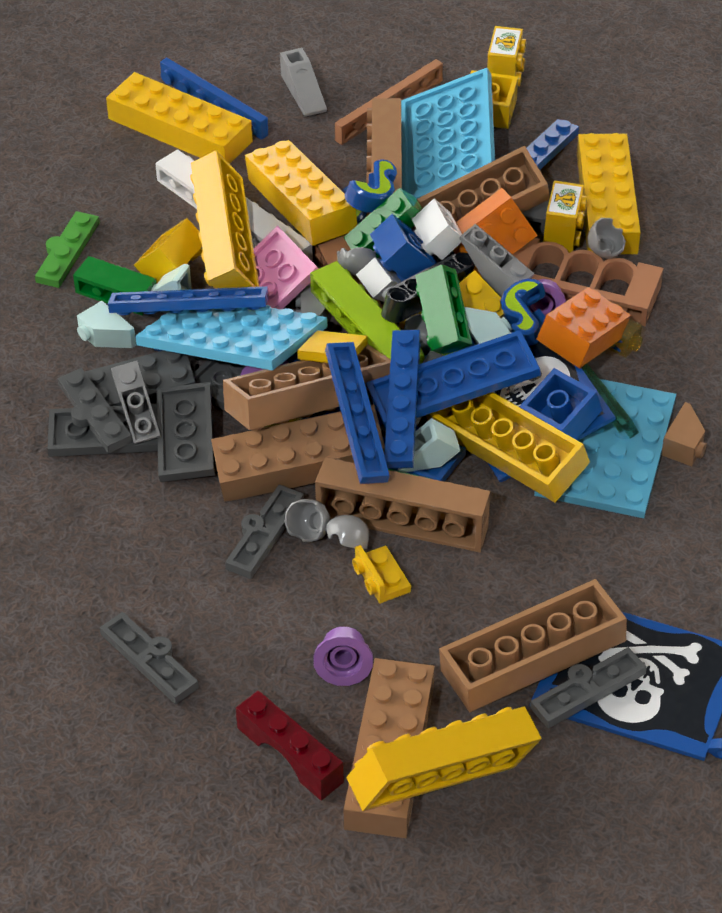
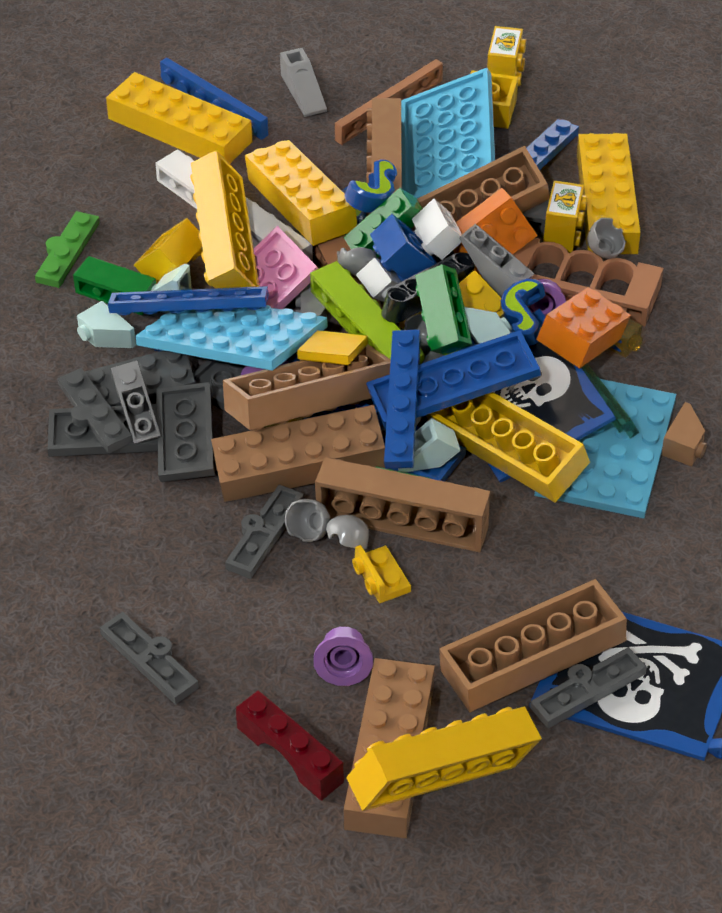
blue plate [325,342,390,484] -> none
blue brick [519,368,603,440] -> none

